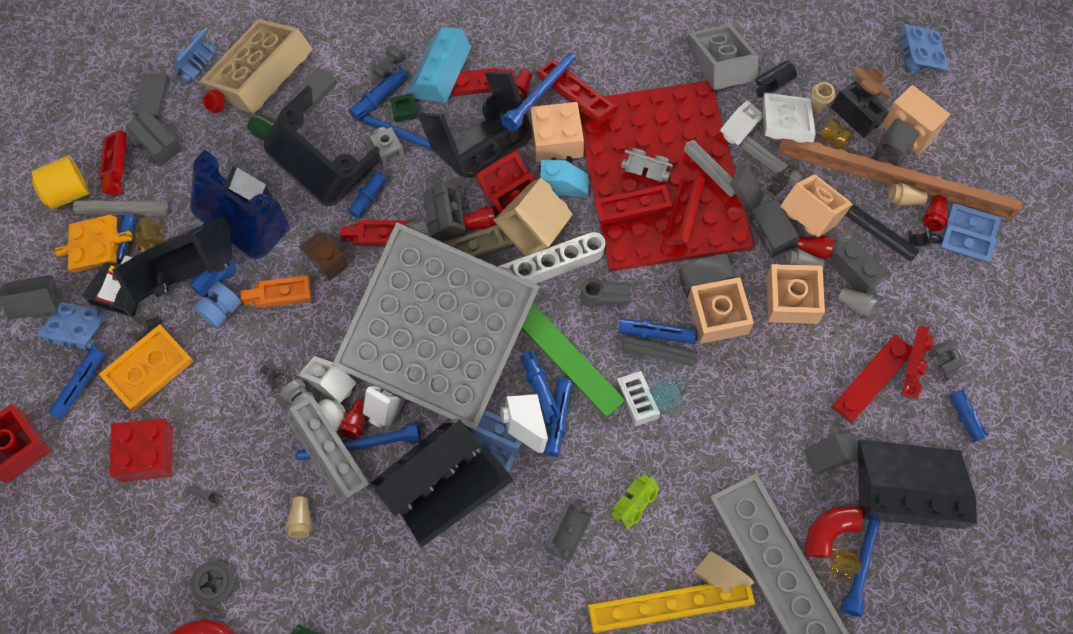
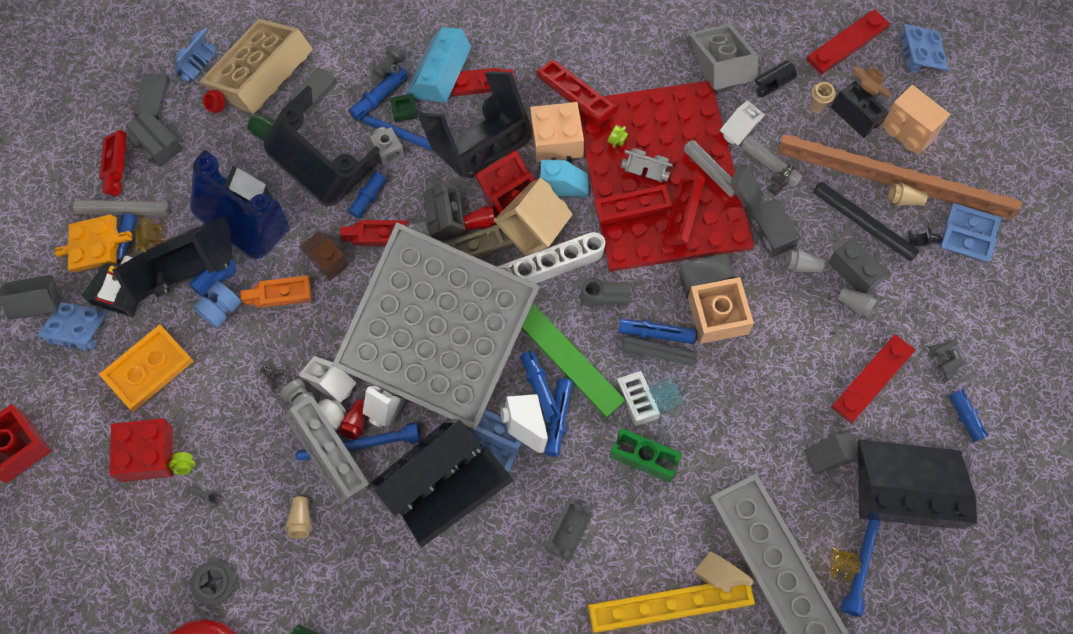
yellow piece [31,155,90,210] -> none
blue pin [47,347,106,420] -> none
clear smoke piece [126,316,163,342] -> none
blue piece [501,52,576,131] -> none
red cone [514,69,532,101] -> none
lime hinge [611,474,660,530] -> none
white plate [762,93,816,143] -> none
light nougat brick [766,264,825,324] -> none
light nougat brick [780,174,853,237] -> none
red cone [797,235,835,260] -> none
red cylinder [804,506,863,558] -> none
clear yellow wheel [819,119,853,149] -> none
dark grey piece [872,119,919,166] -> none
red hinge [902,326,934,400] -> none
red cone [922,195,948,232] -> none
none -> lime plate [168,452,196,475]
none -> lime plate [608,125,628,148]
none -> green piece [609,428,682,483]
none -> red plate [806,9,890,76]

